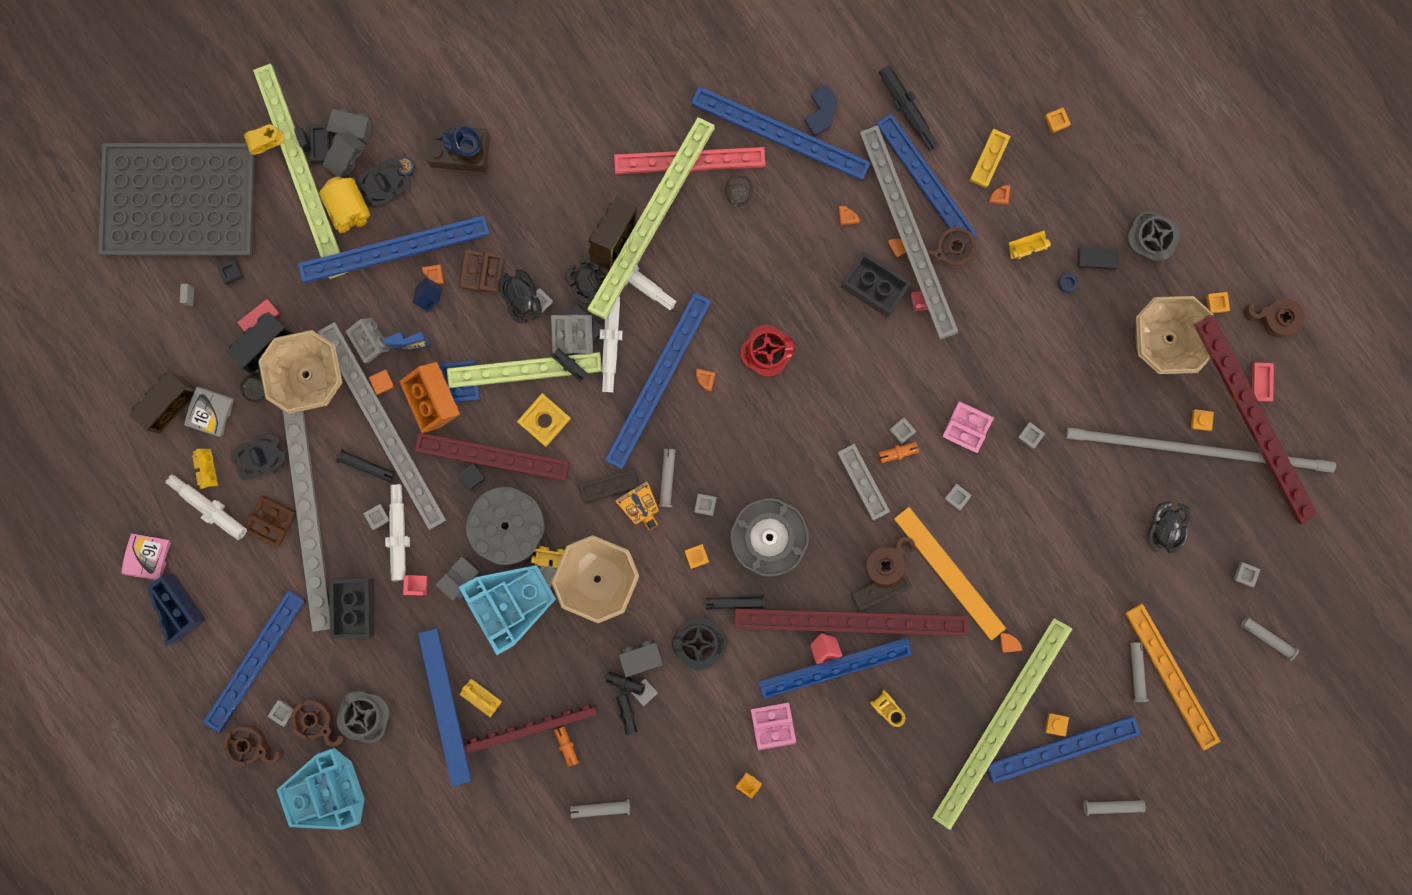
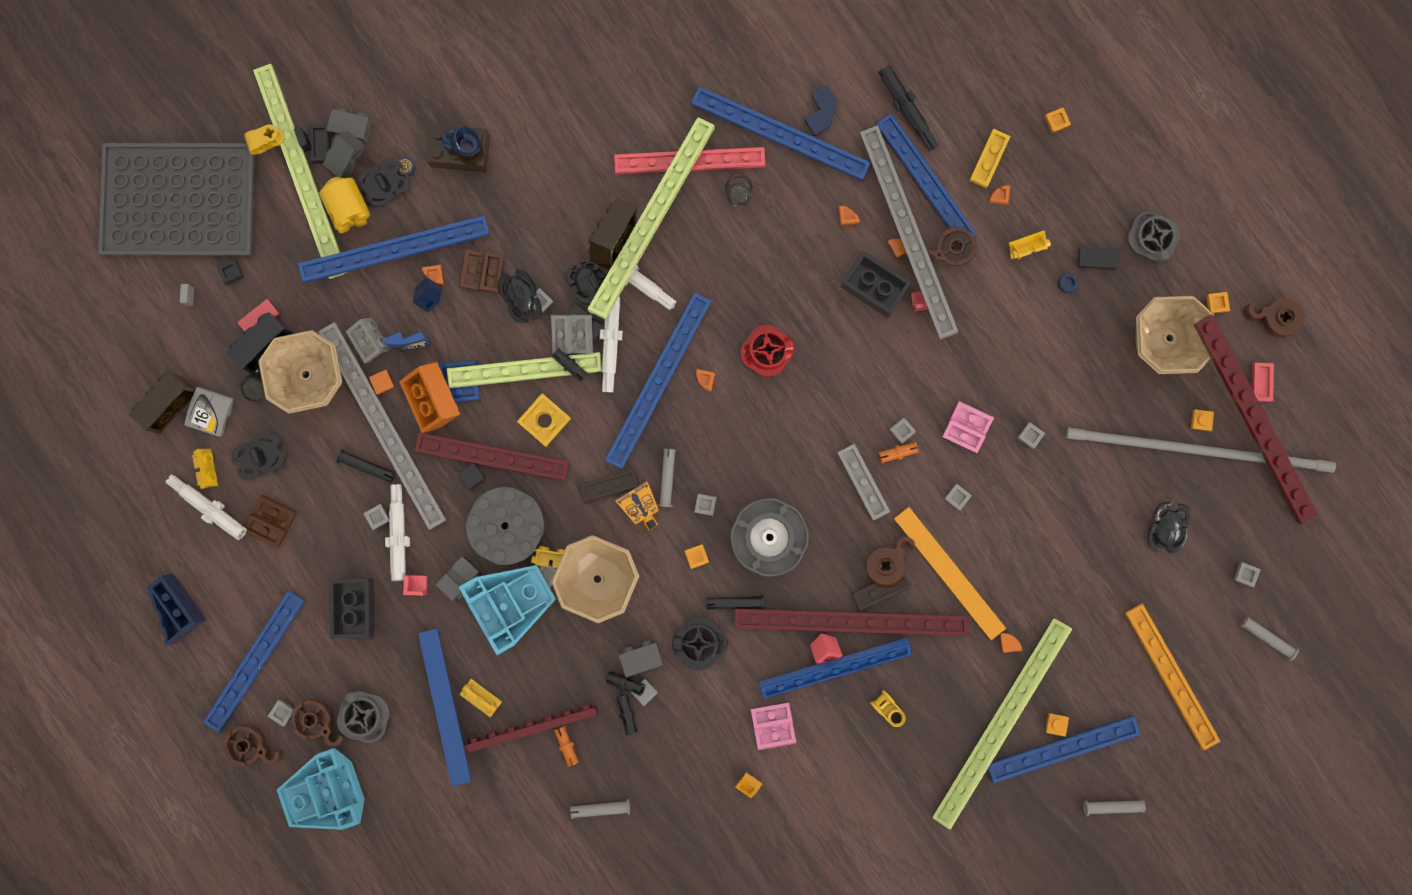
bright pink slope [122,533,171,580] -> none
light grey plate [283,410,330,632] -> none
light grey pin [1130,642,1149,702] -> none

